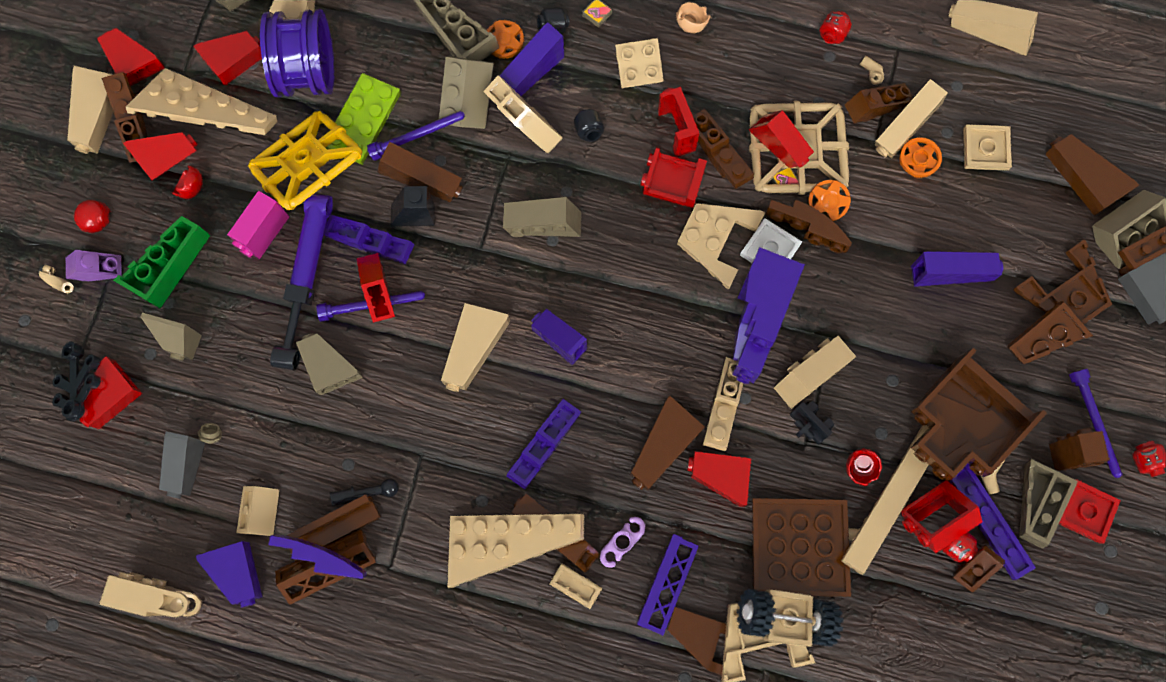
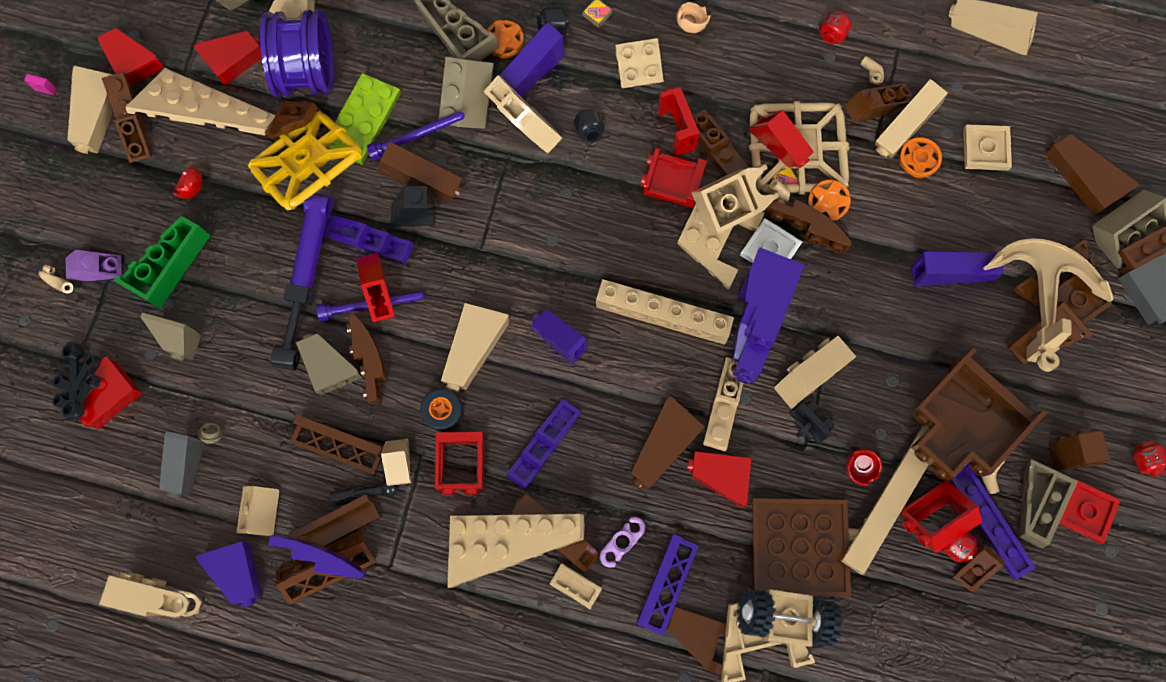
red hair [74,200,111,233] -> none
red slope [123,132,198,180] -> none
dark pink brick [227,191,289,259] -> none
dark tan wedge [503,197,581,237] -> none
dark purple piece [1069,369,1122,478] -> none
none -> dark pink tile [24,74,57,95]
none -> reddish brown wing [265,101,318,139]
none -> reddish brown fence [290,414,383,475]
none -> reddish brown slope [347,314,388,406]
none -> tan slope [381,439,411,486]
none -> black wheel [420,389,464,432]
none -> red window [435,432,485,495]
none -> tan brick [596,279,734,345]
none -> tan brick [691,164,779,234]
none -> tan arm [770,179,790,205]
none -> tan piece [983,239,1114,372]

